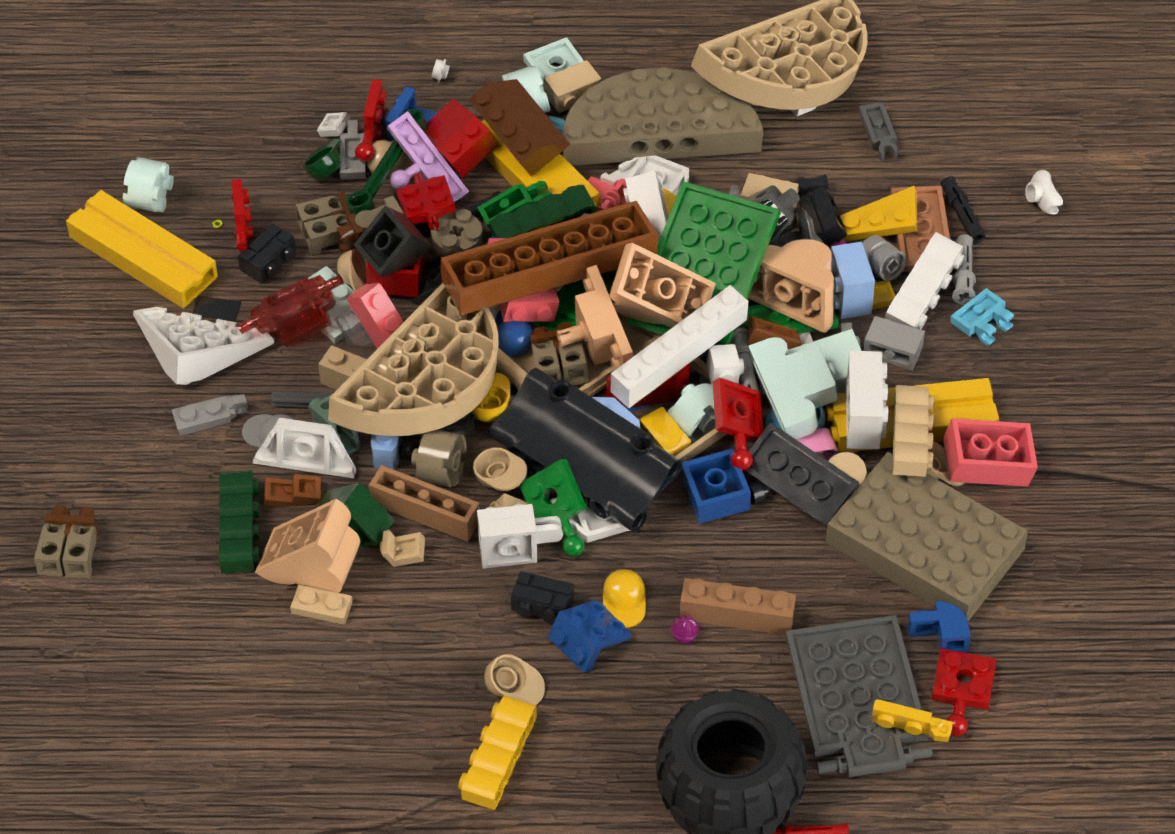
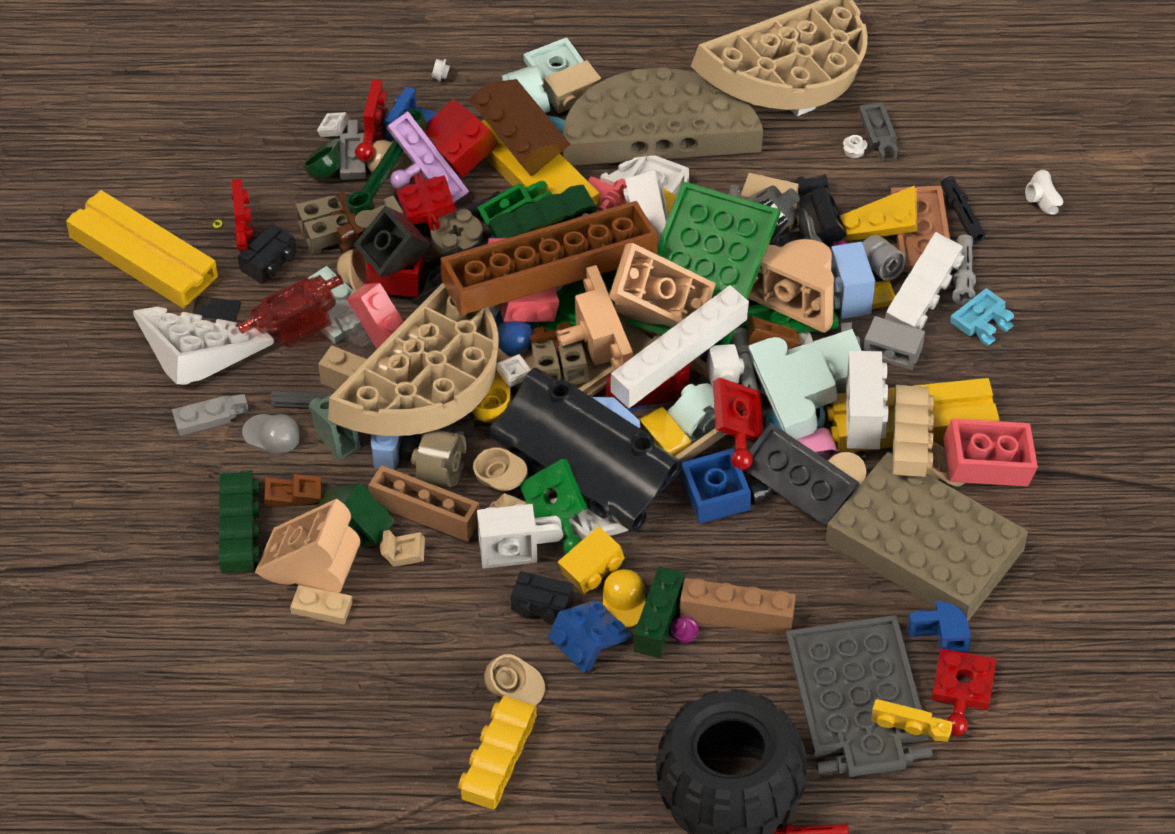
dark tan hips [34,505,98,578] -> none
light aqua brick [123,157,174,212] -> none
white wing [253,418,356,479] -> none
none -> white tile [496,354,531,387]
none -> yellow brick [558,526,625,594]
none -> dark green brick [634,566,685,659]
none -> white plate [843,135,867,158]

